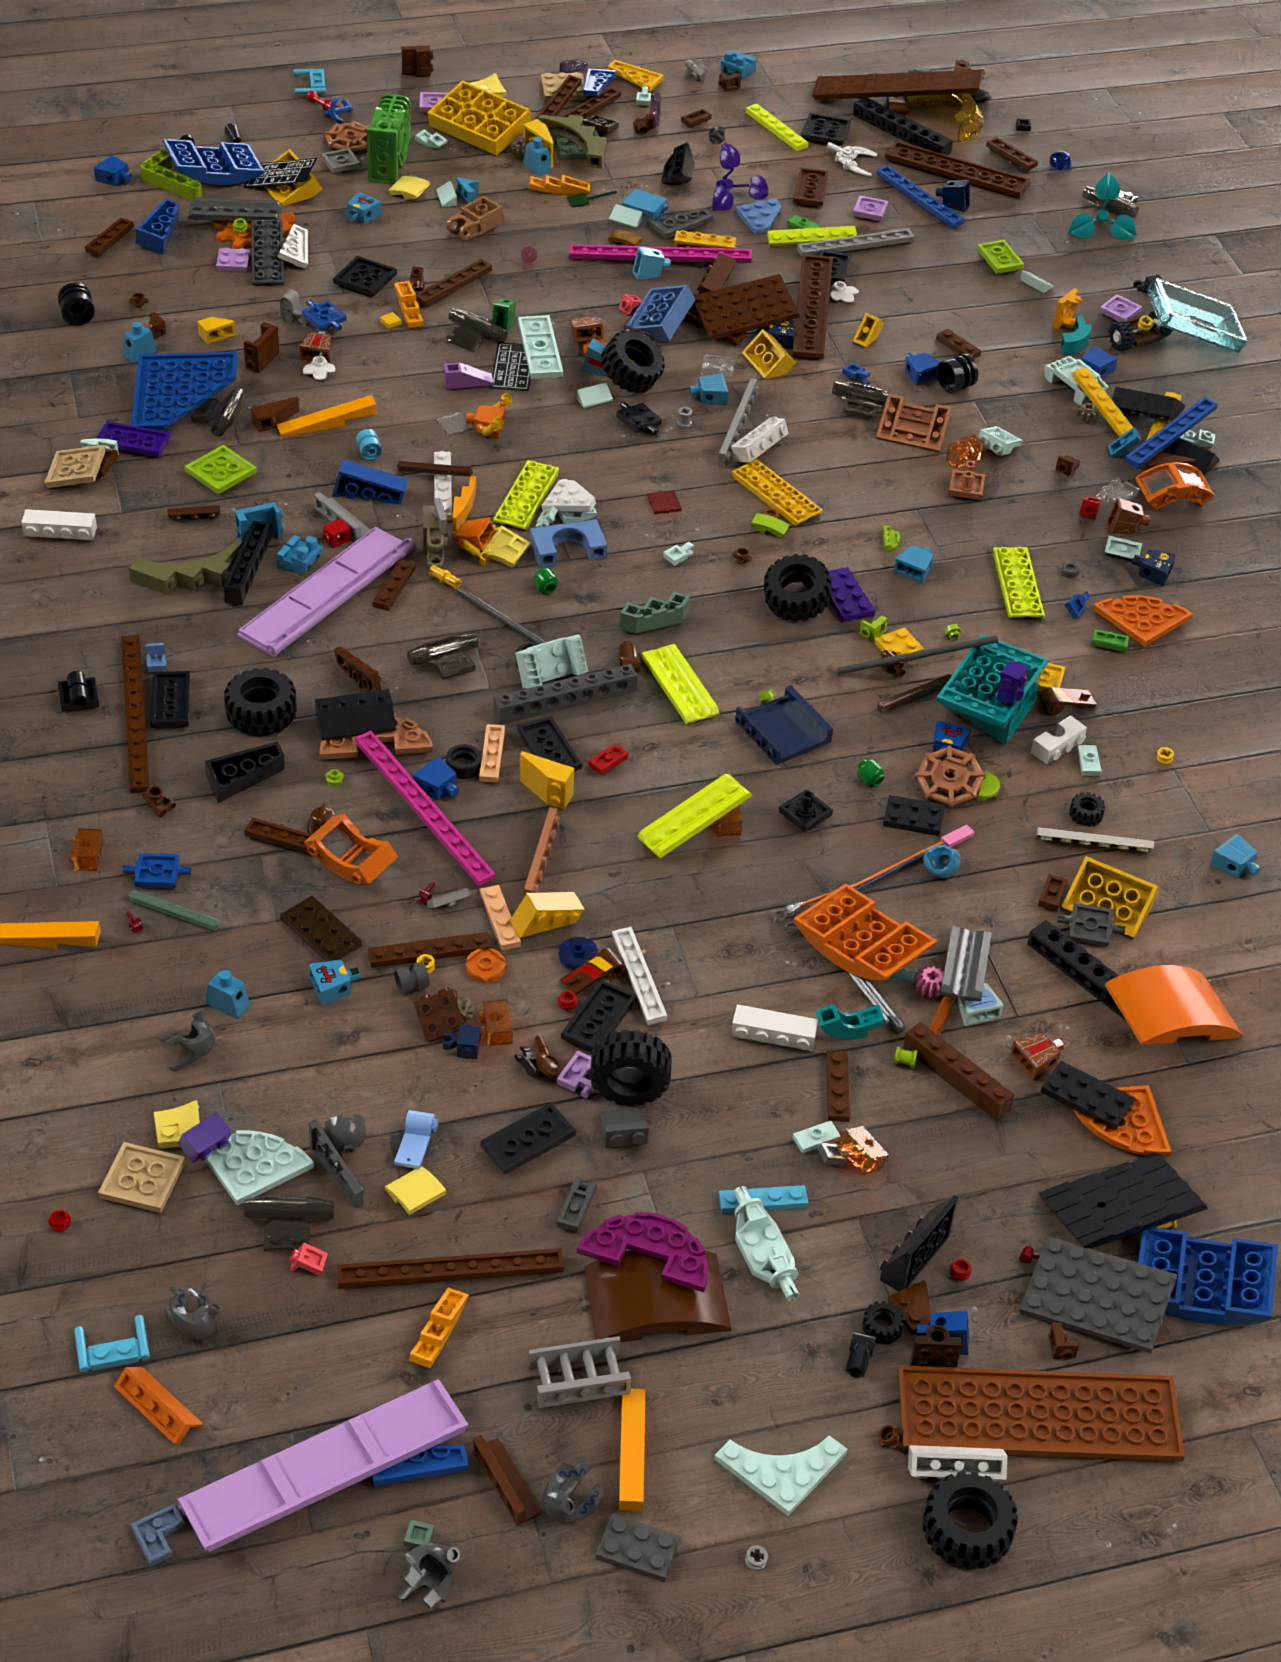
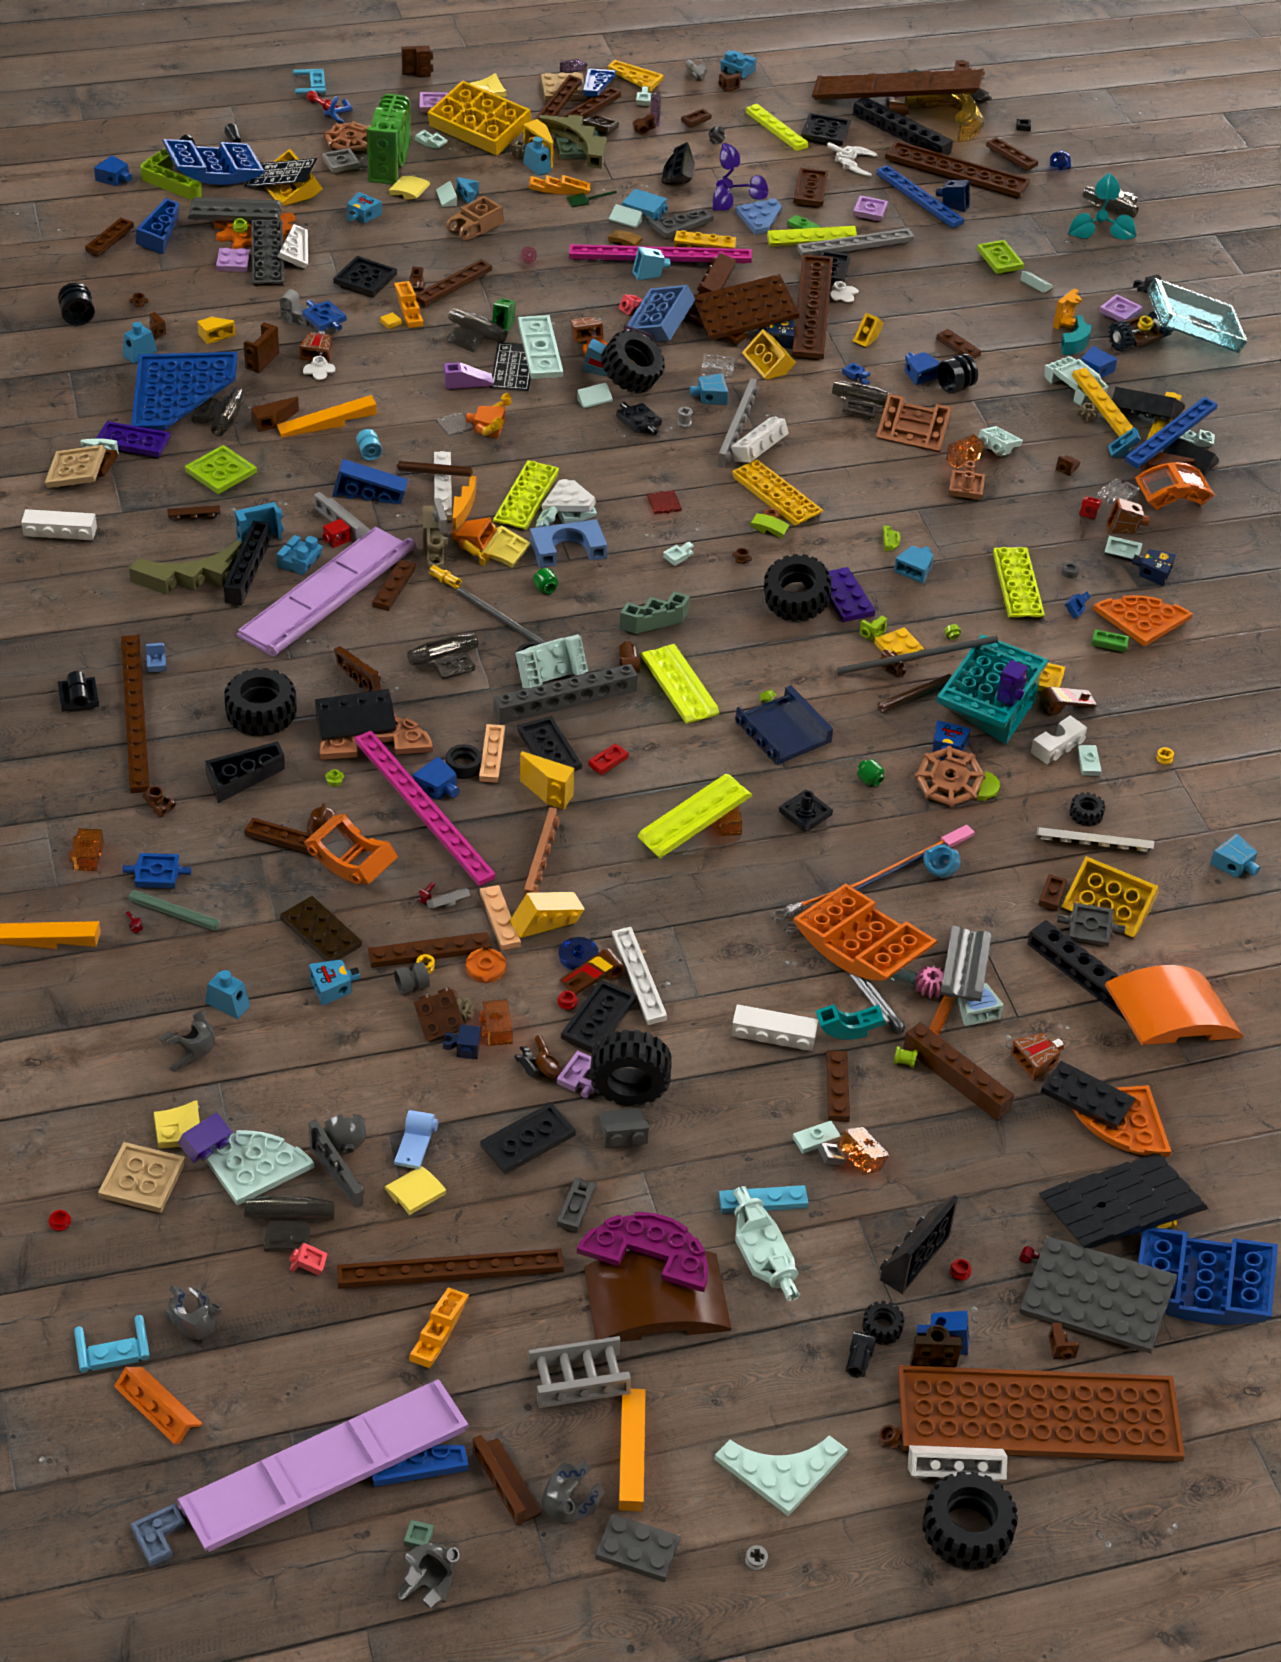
black plate [150,671,190,728] -> none
black plate [883,795,945,836] -> none
reddish brown wing [888,1280,931,1335] -> none

